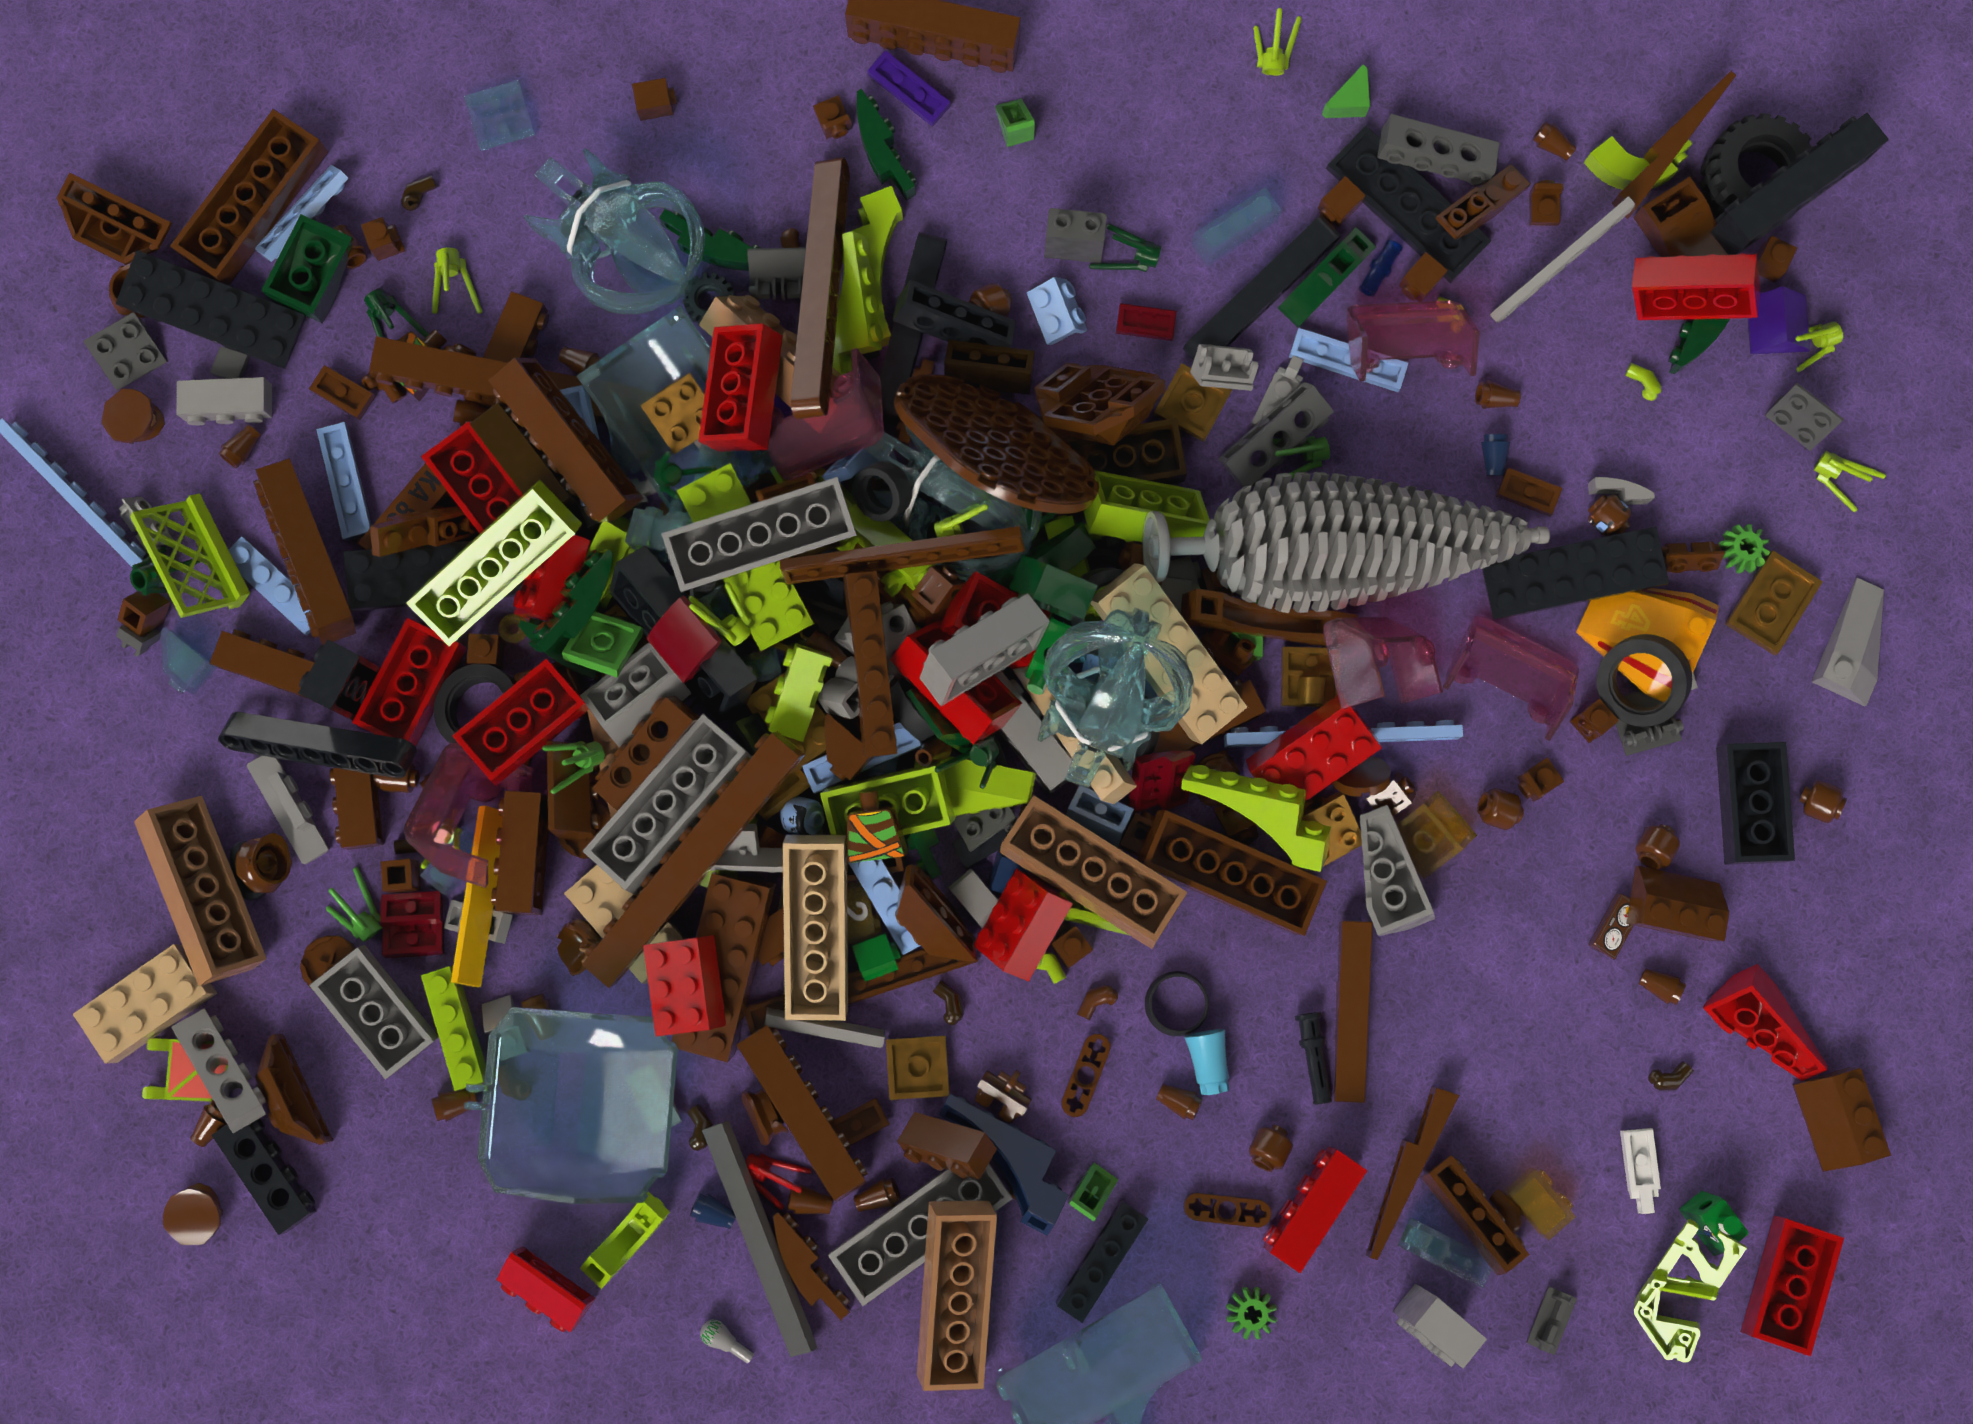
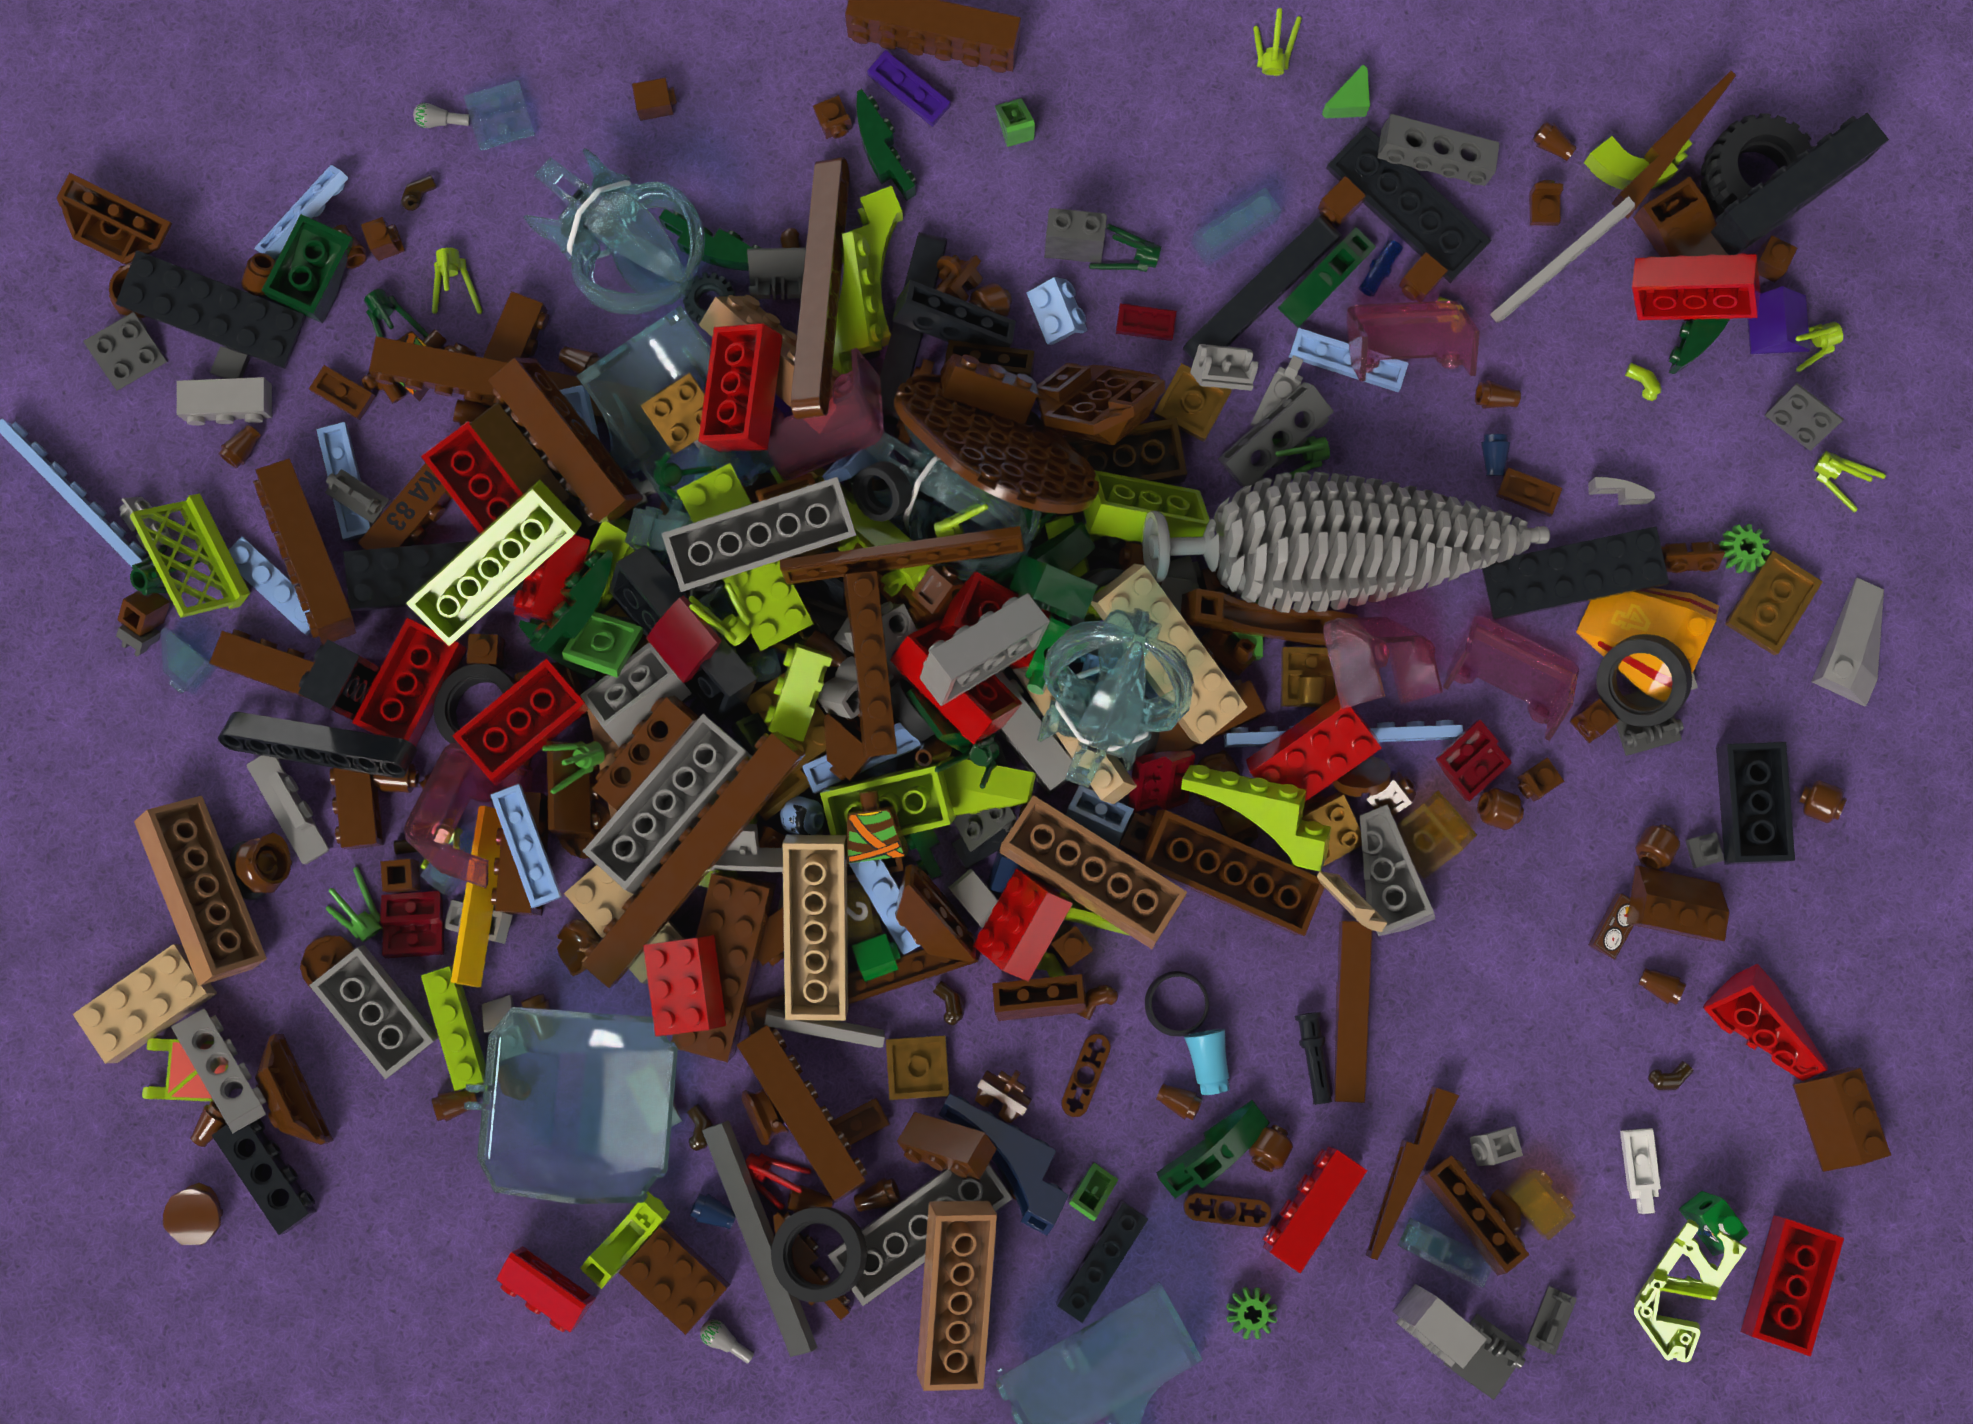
reddish brown hat [101,389,165,444] -> none
reddish brown brick [170,109,328,285] -> none
reddish brown slope [370,507,480,557] -> none
clear yellow plate [499,614,527,643] -> none
reddish brown slope [1435,164,1530,239] -> none
reddish brown head [1587,494,1632,537] -> none
none -> reddish brown brick [241,253,275,296]
none -> dark grey hinge [325,469,390,524]
none -> light grey piece [413,103,470,128]
none -> light blue plate [491,784,562,908]
none -> reddish brown brick [619,1223,731,1335]
none -> black tyre [771,1207,867,1302]
none -> reddish brown hips [936,255,983,301]
none -> reddish brown slope [940,354,1038,424]
none -> reddish brown brick [992,974,1087,1021]
none -> dark green slope [1156,1100,1270,1199]
none -> tan slope [1317,871,1388,932]
none -> dark red slope [1435,719,1512,802]
none -> dark grey hinge [1443,1314,1528,1400]
none -> light grey bracket [1470,1126,1523,1166]
none -> dark grey tile [1685,832,1725,868]

